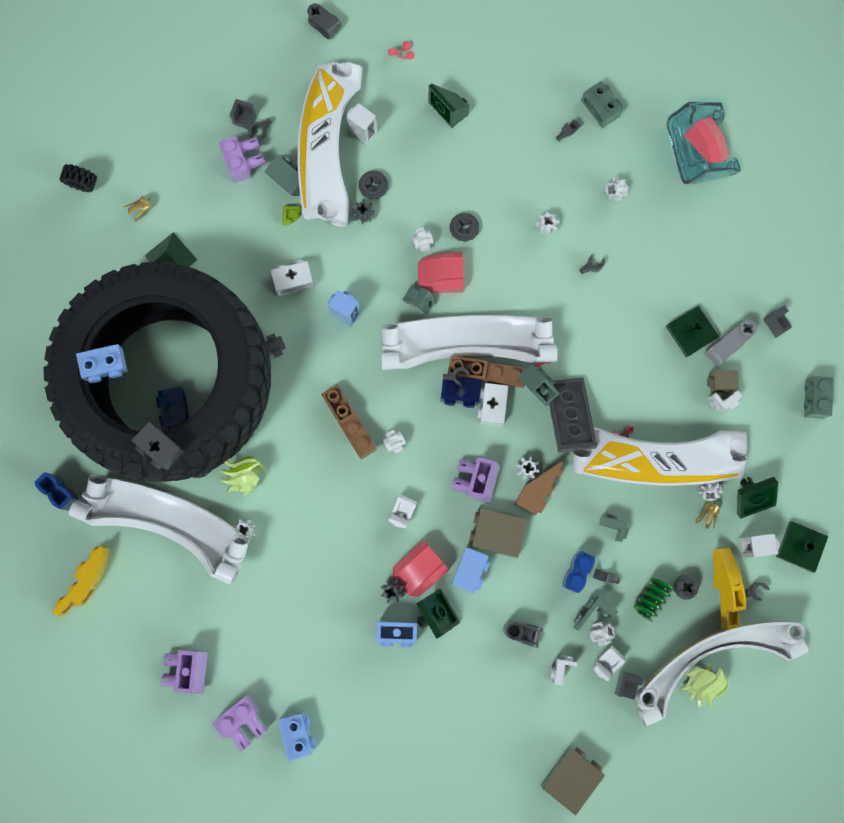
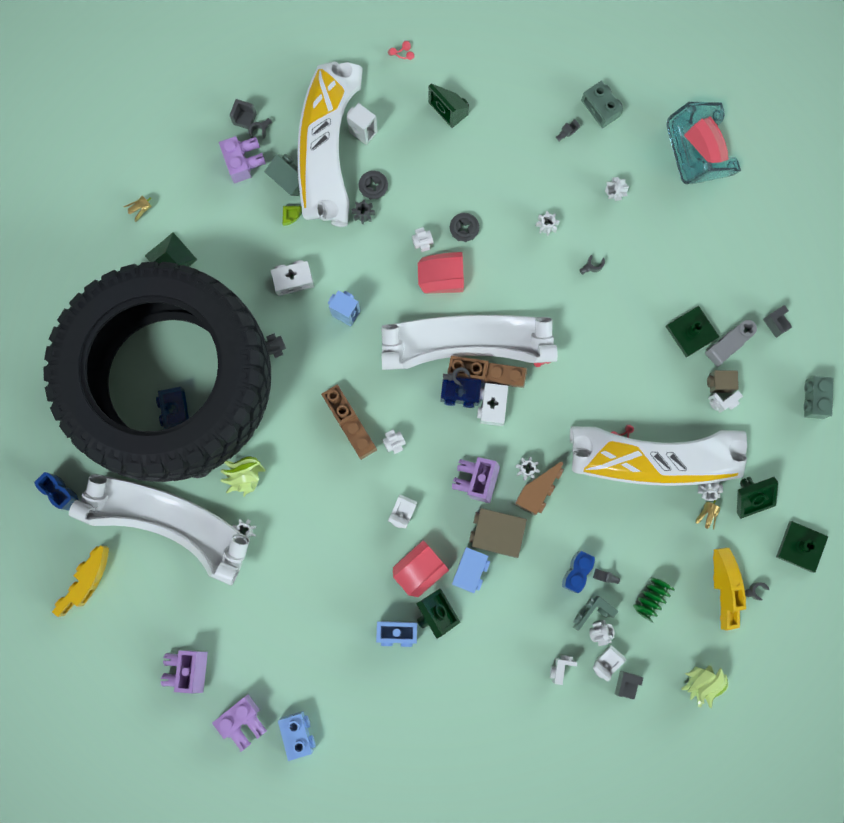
black tyre [59,164,97,193] -> none
light blue brick [76,344,128,383] -> none
dark grey brick [132,422,185,470] -> none
dark grey piece [307,3,342,39] -> none
dark grey gear [381,579,405,603] -> none
sand green bracket [402,284,436,314] -> none
dark grey piece [503,621,543,648] -> none
sand green brick [518,364,560,406] -> none
dark tan brick [541,746,605,816] -> none
dark grey tile [549,378,597,453] -> none
sand green bracket [599,514,628,542] -> none
white panel [636,621,808,727] -> none
dark grey piece [674,575,699,600] -> none
white brick [739,534,779,558] -> none

